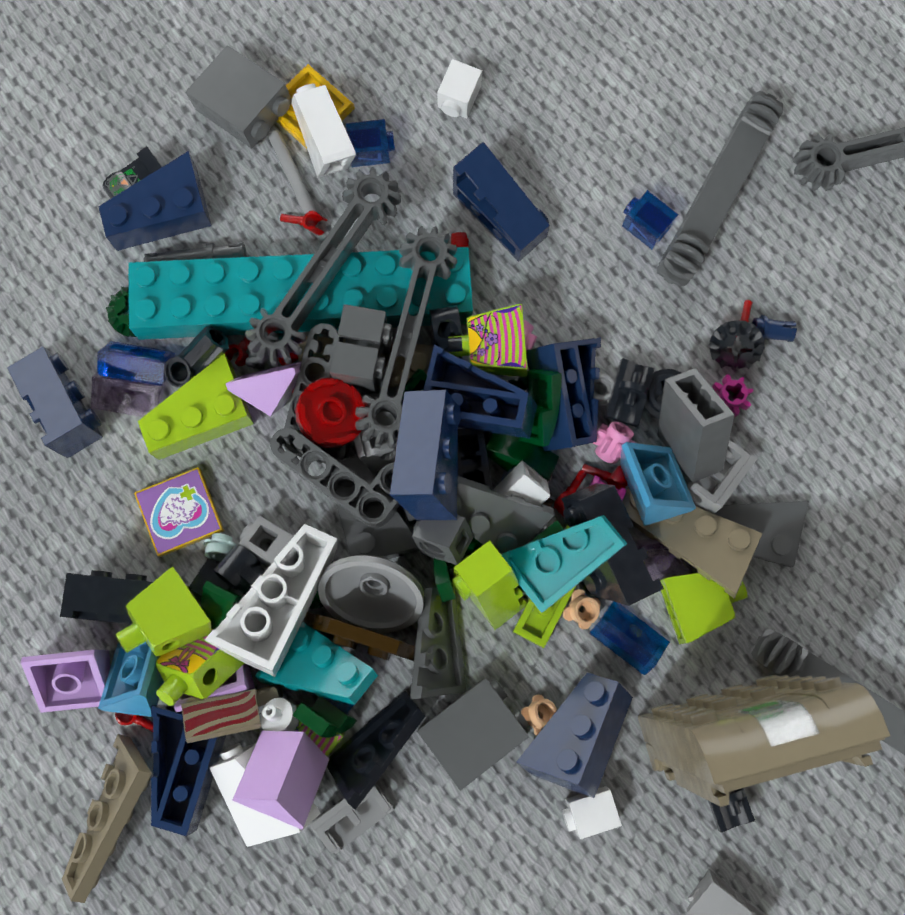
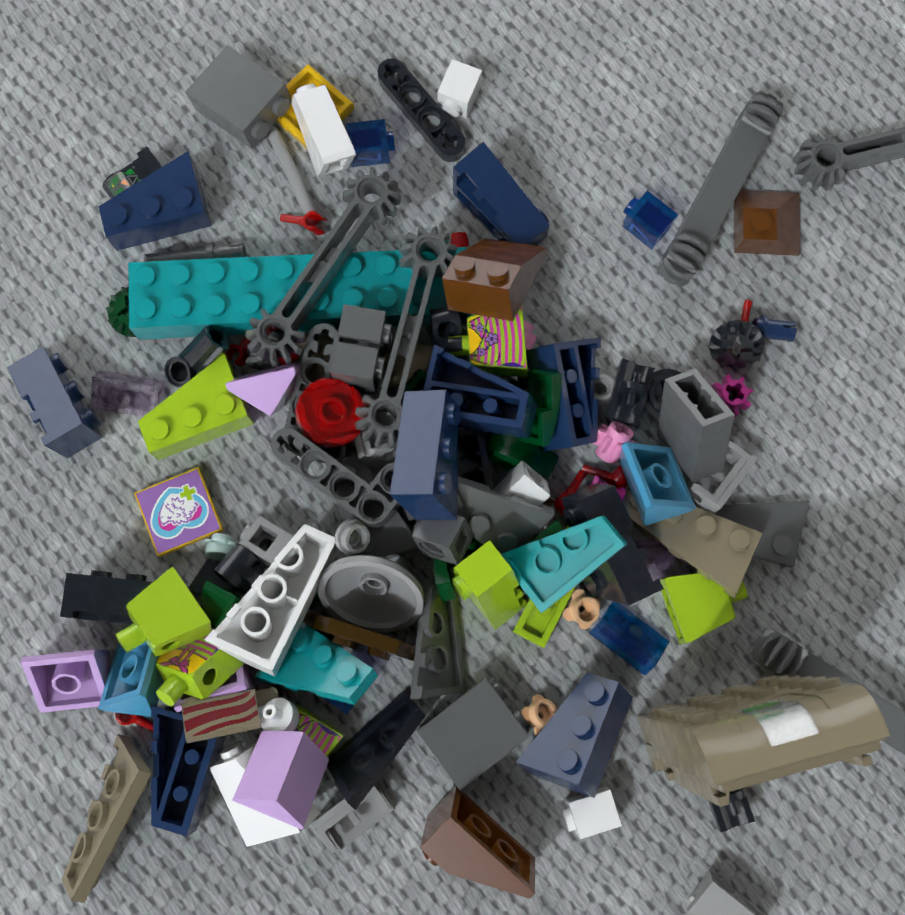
clear blue slope [97,341,175,386] -> none
dark green slope [292,696,357,738] -> none
none -> light grey plate [335,518,370,555]
none -> black beam [377,58,465,162]
none -> reddish brown slope [420,786,535,899]
none -> reddish brown slope [442,238,548,321]
none -> reddish brown slope [734,190,800,256]

